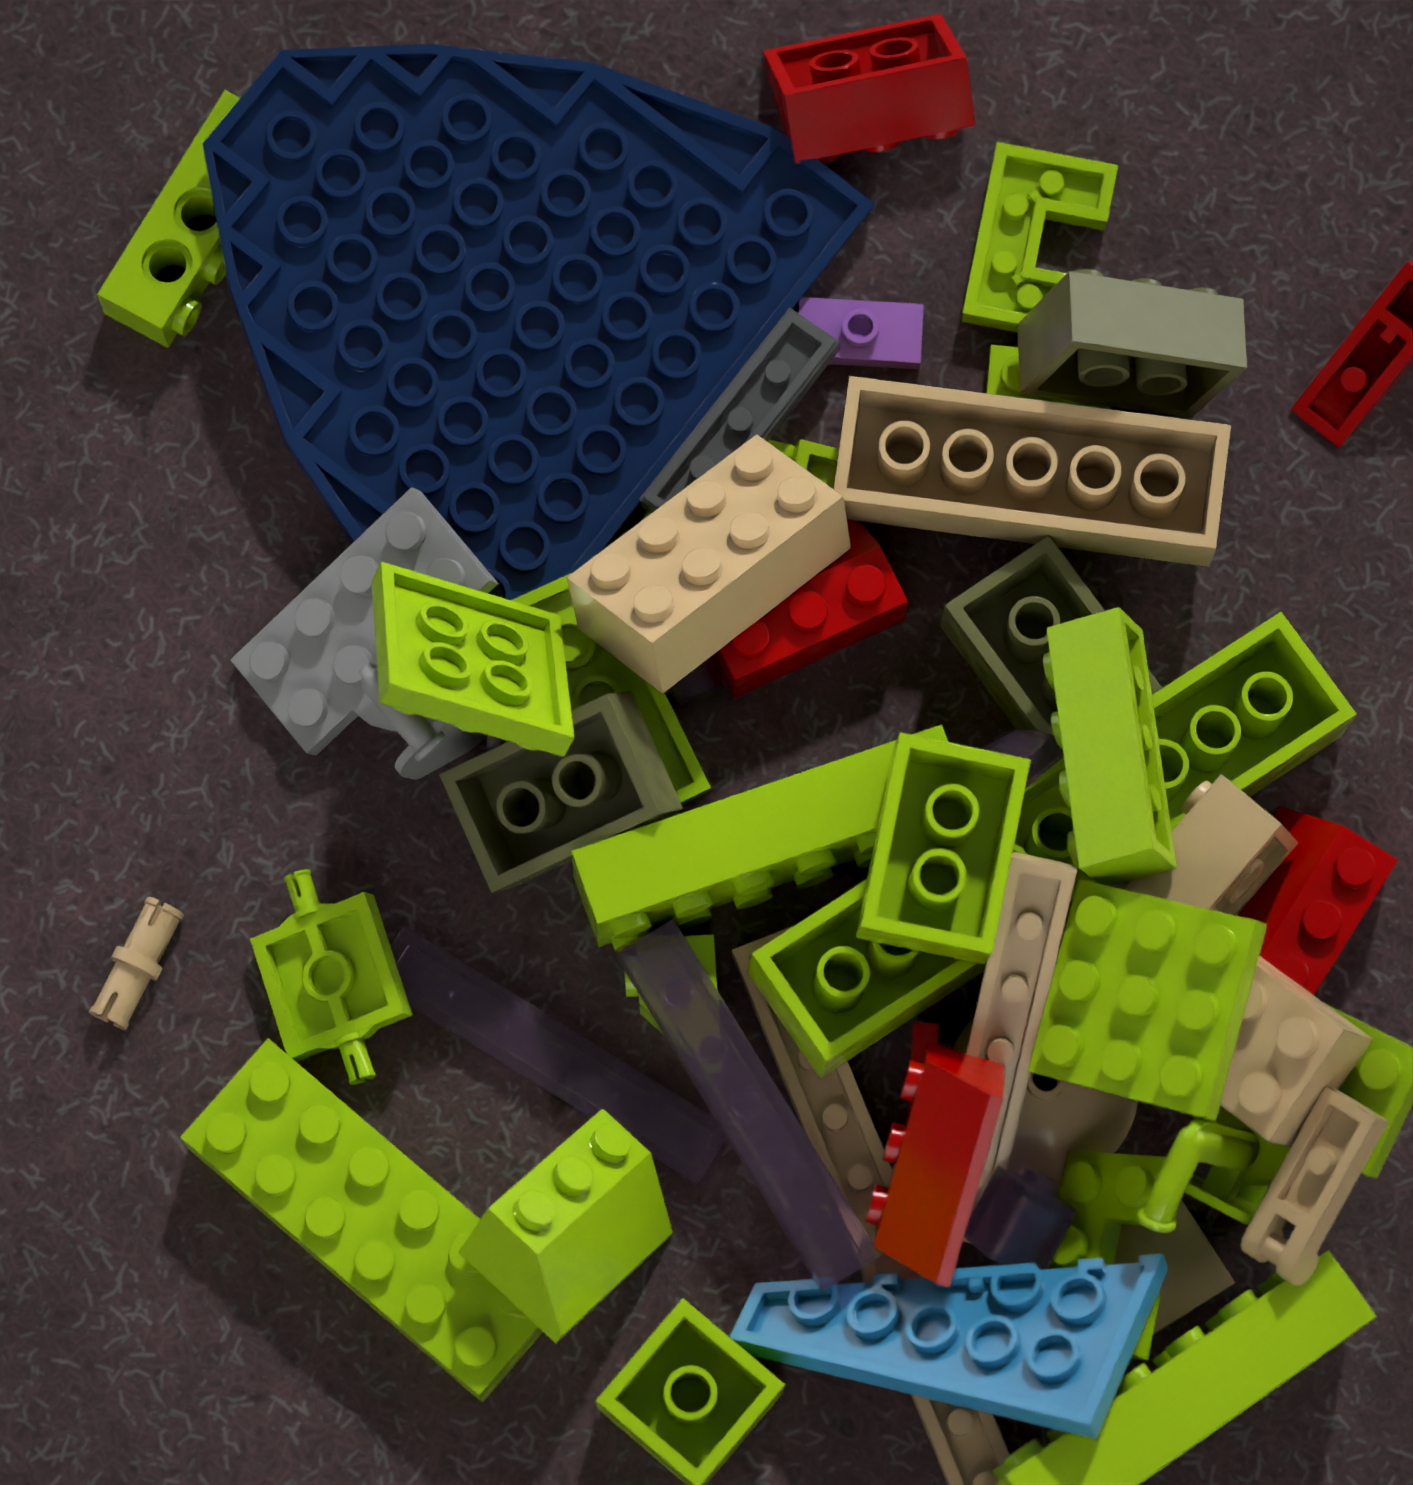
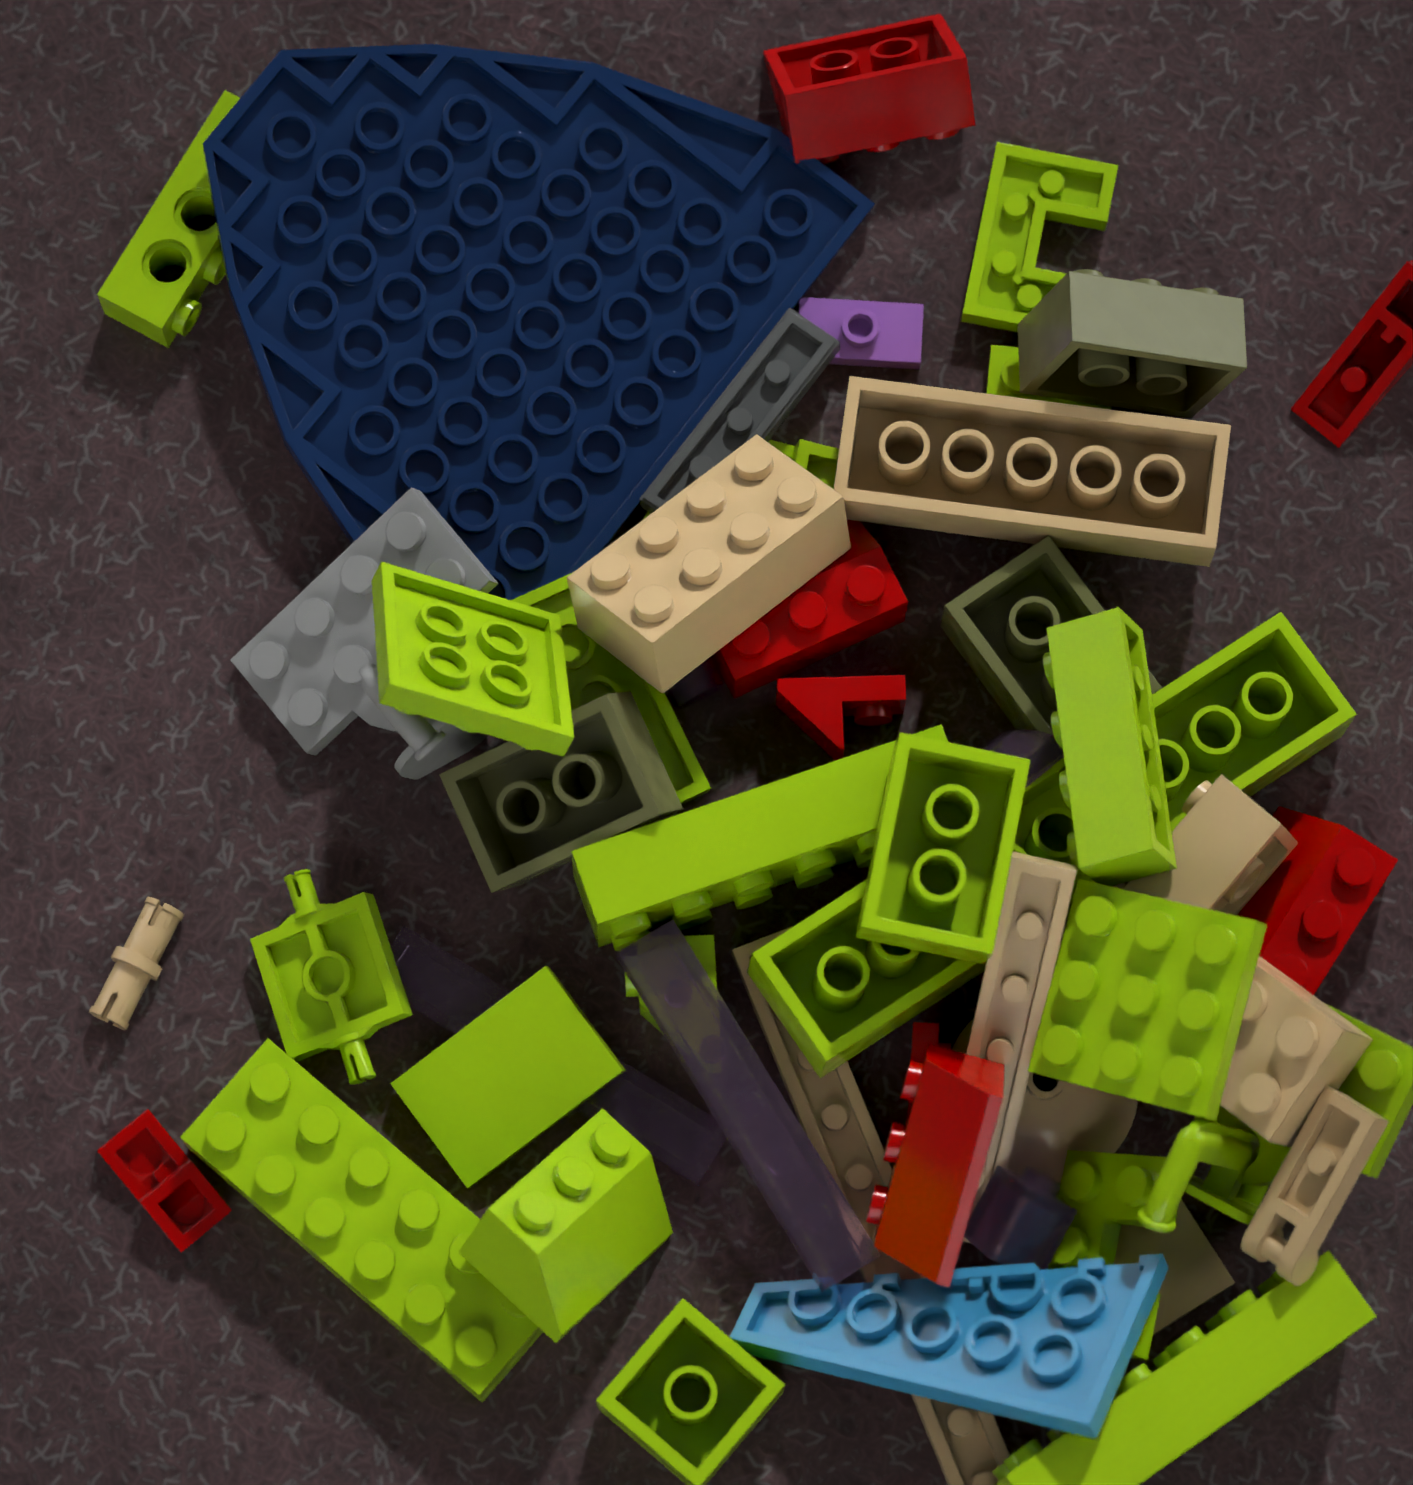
none -> red slope [97,1109,232,1253]
none -> lime tile [390,966,626,1189]
none -> red slope [776,675,906,761]

